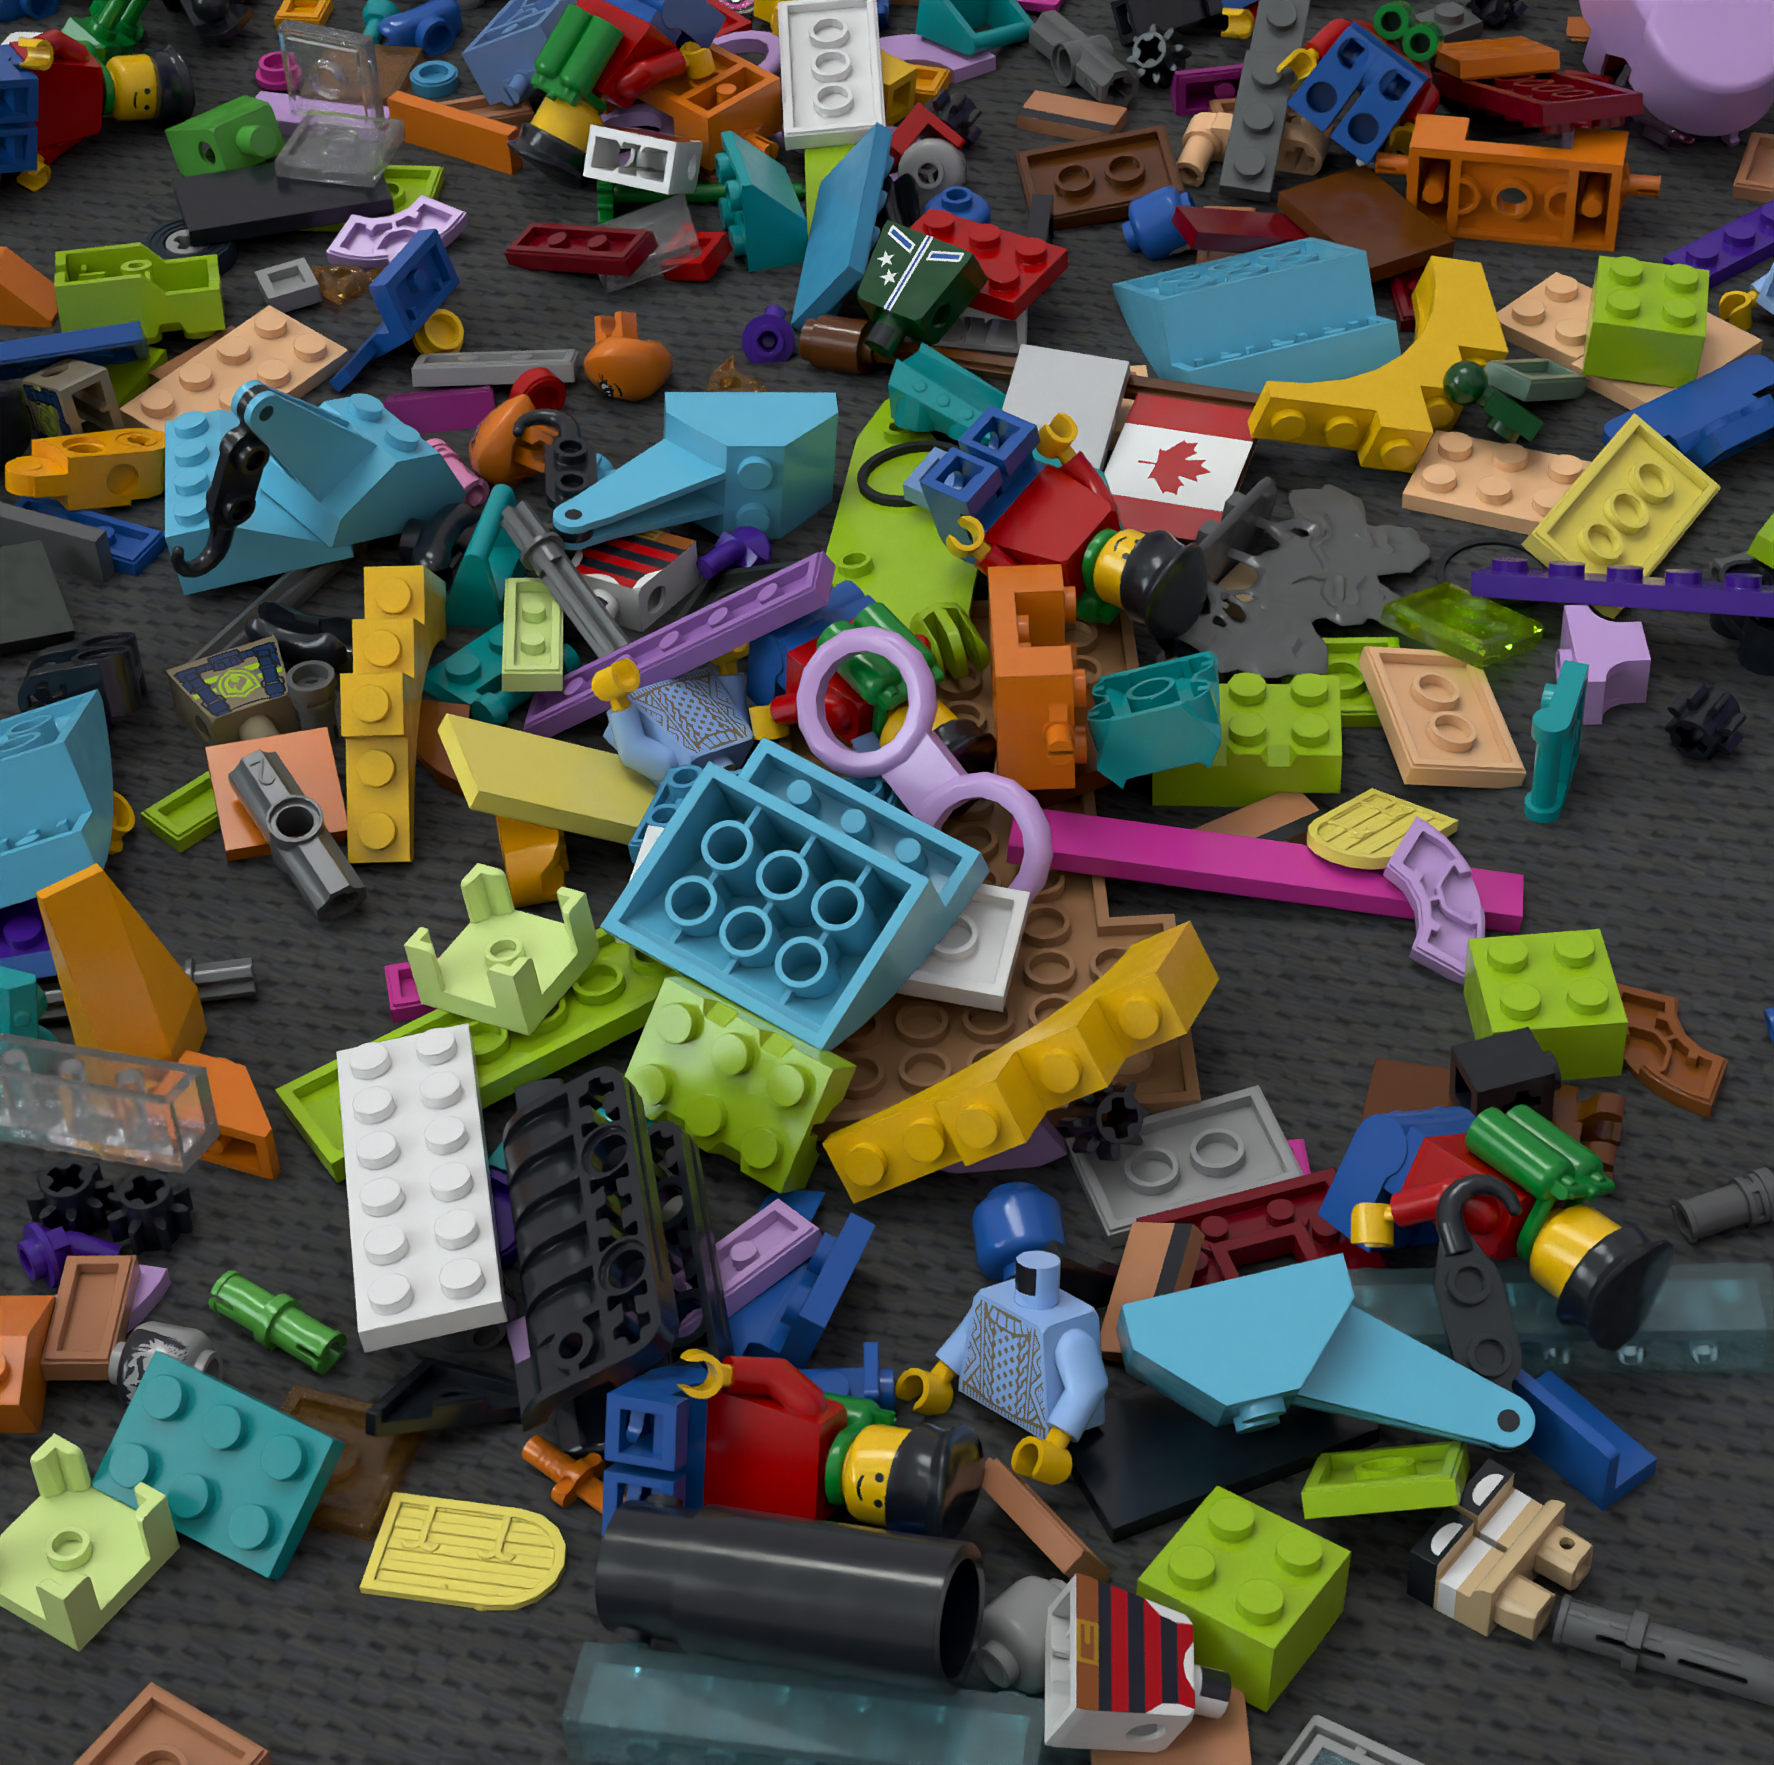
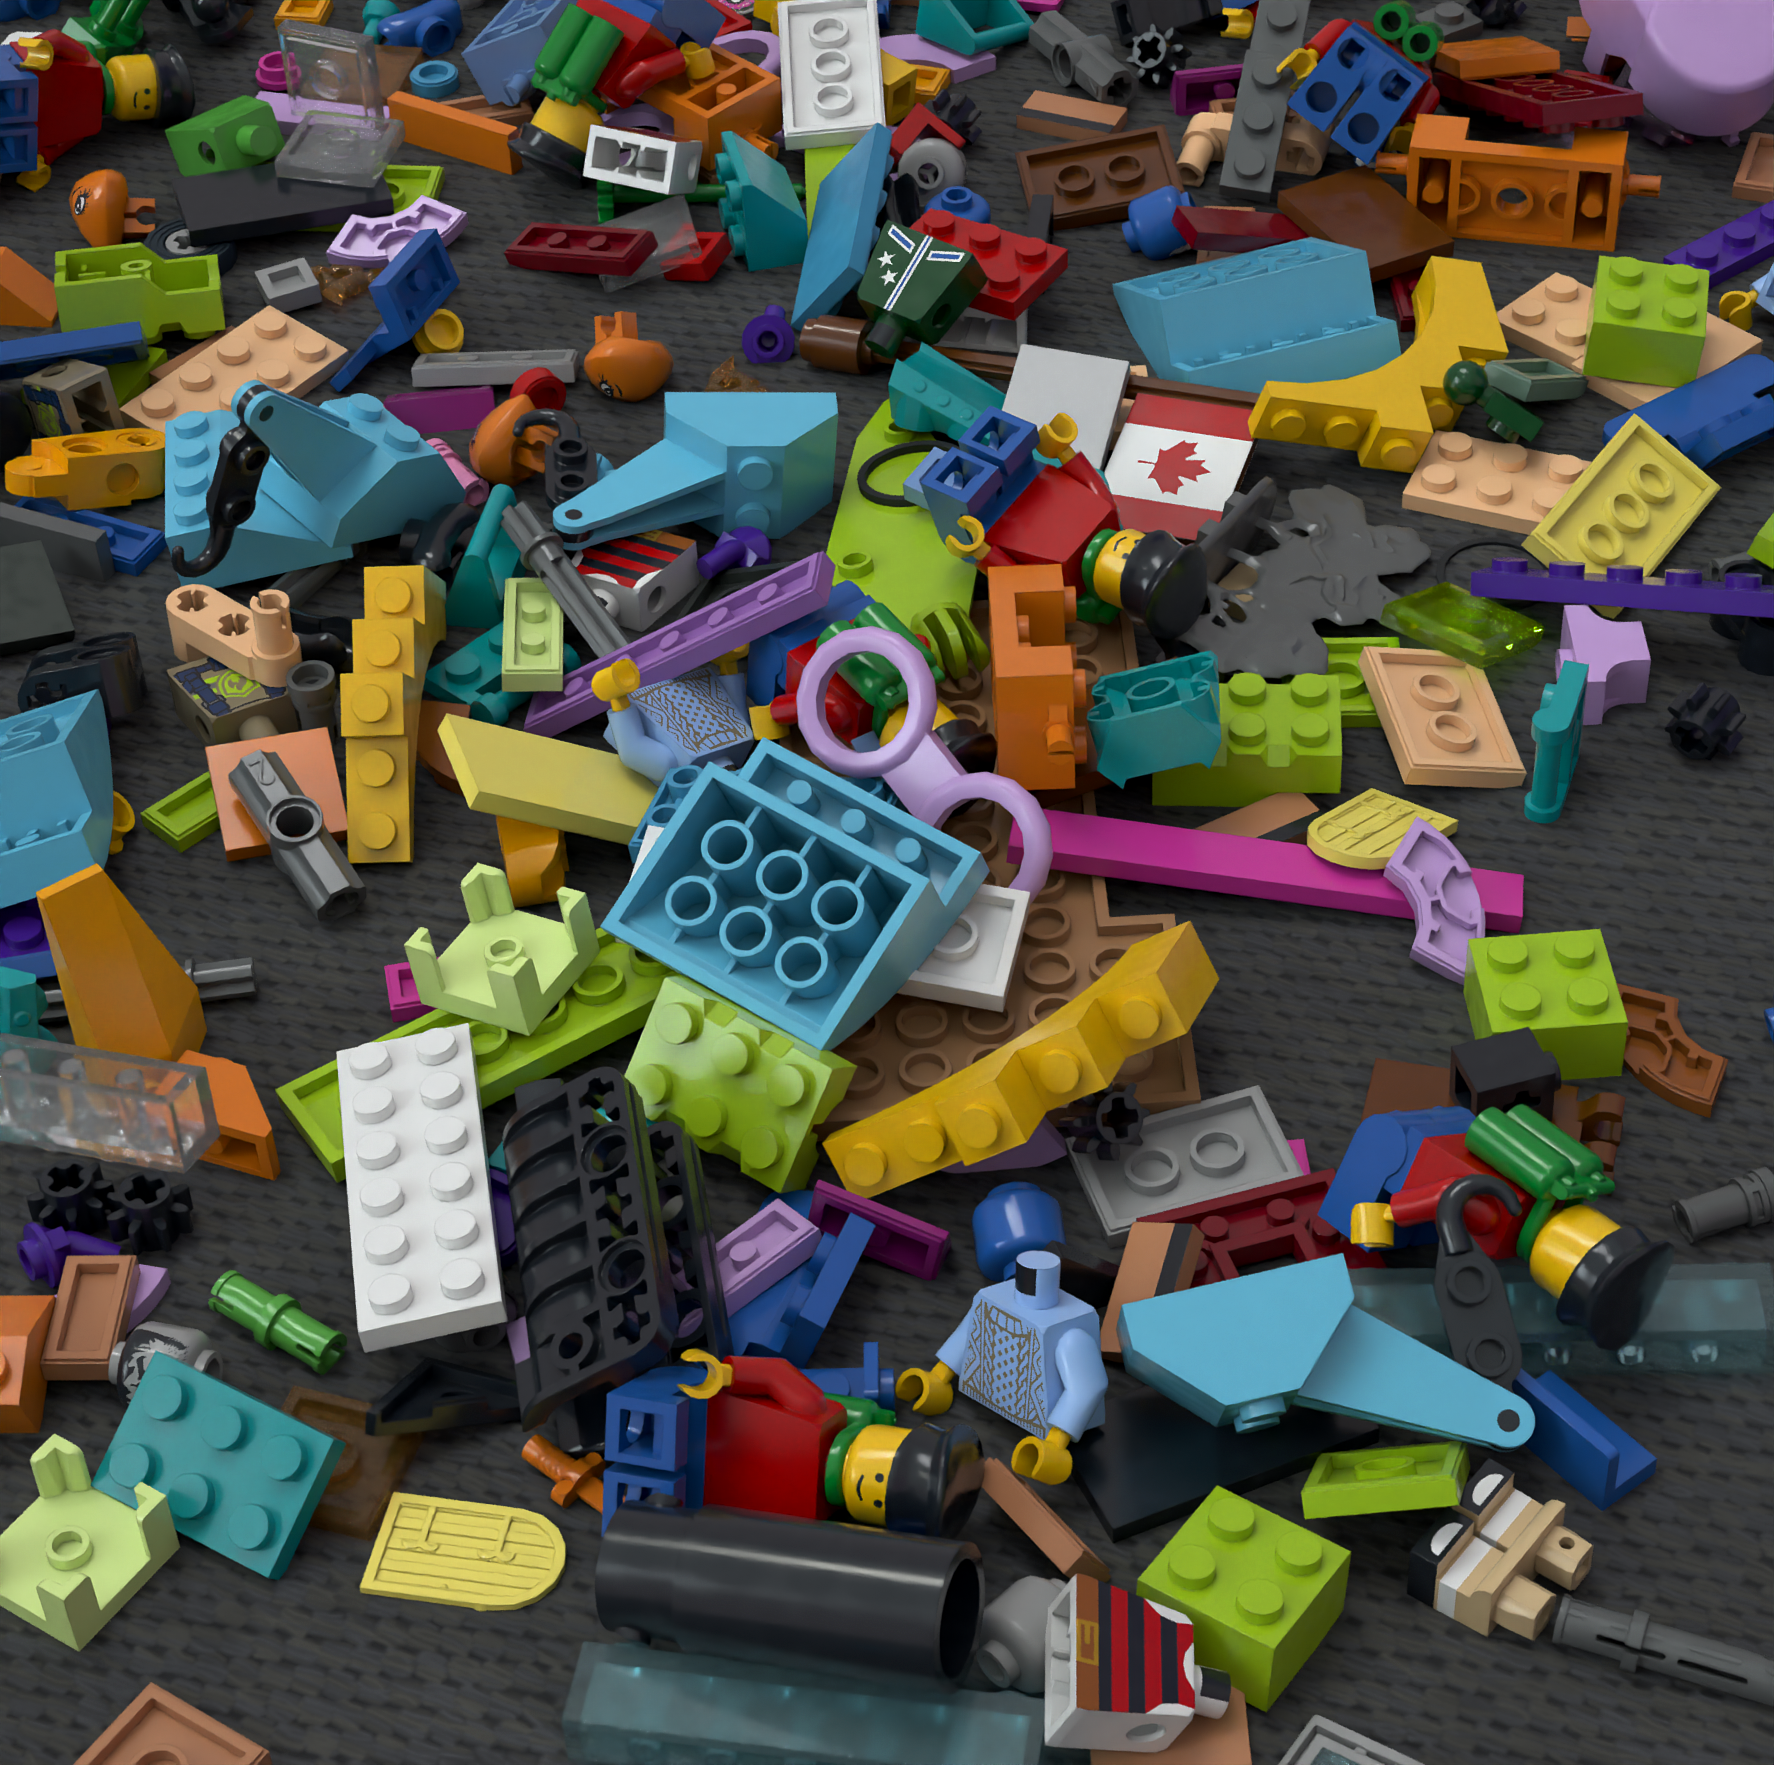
none -> orange piece [69,169,156,247]
none -> light nougat beam [165,584,302,688]
none -> magenta slope [808,1180,952,1281]

